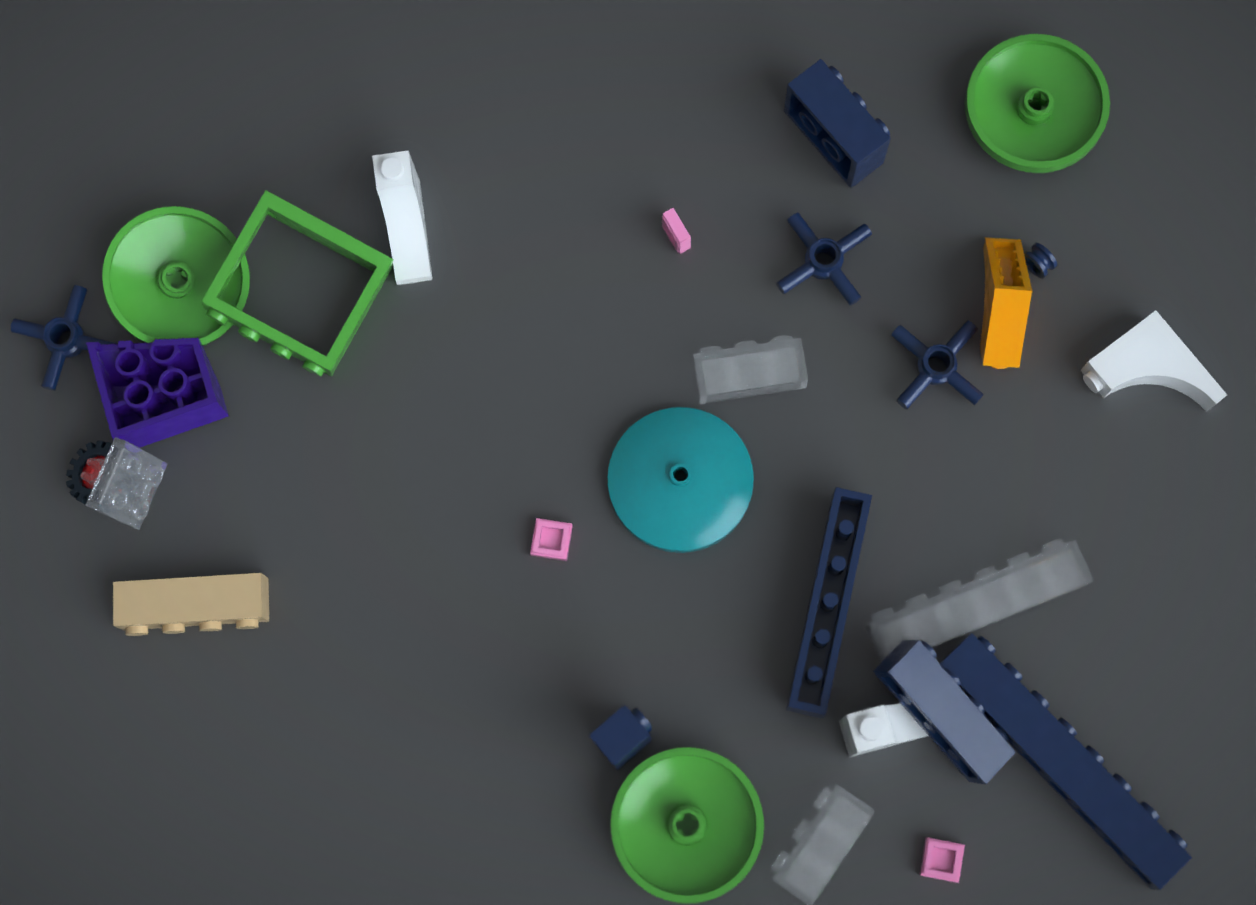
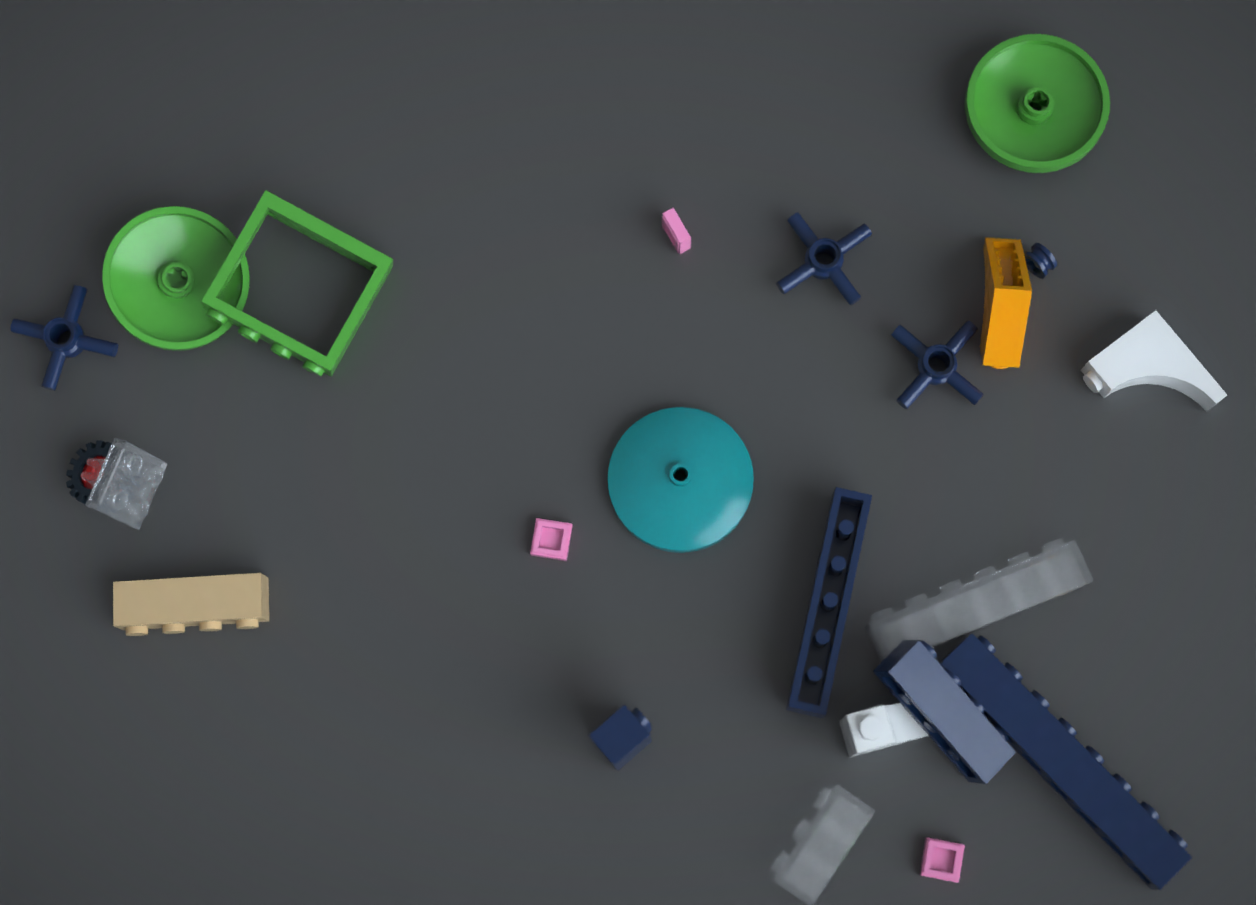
dark purple wedge [86,338,229,452] -> none
white arch [372,151,432,285] -> none
bright green dish [611,747,764,903] -> none
clear brick [693,335,809,404] -> none
dark blue brick [784,59,891,188] -> none

